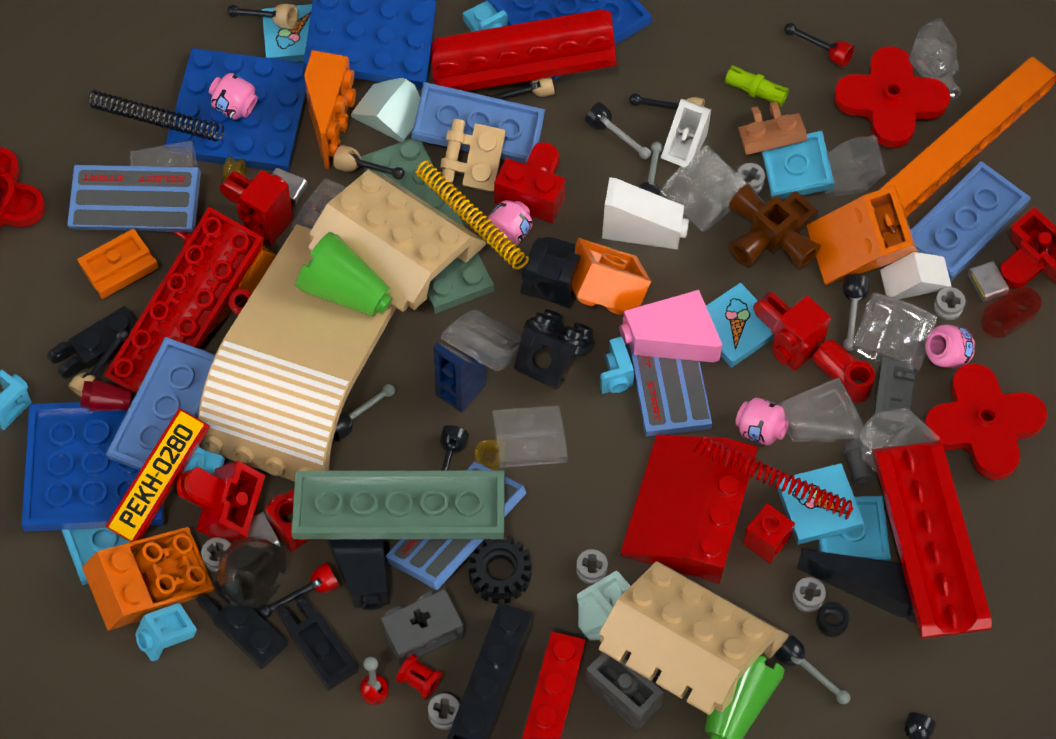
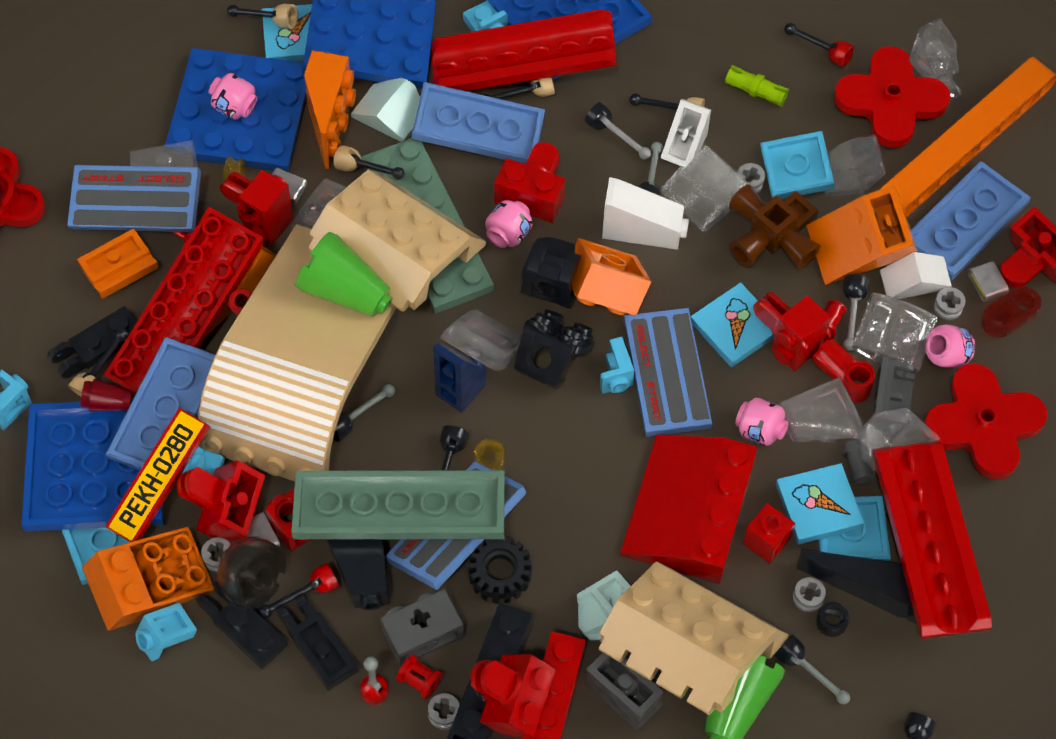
black piece [88,90,224,142] -> none
yellow piece [415,160,529,269] -> none
tan plate [440,119,506,193] -> none
clear slope [492,406,568,468] -> none
light grey bush [576,549,608,585] -> none
bright pink slope [619,290,722,363] -> none
red piece [692,436,854,520] -> none
nougat hinge [738,102,807,155] -> none
none -> red brick [470,654,556,738]
none -> red pin [824,300,847,342]

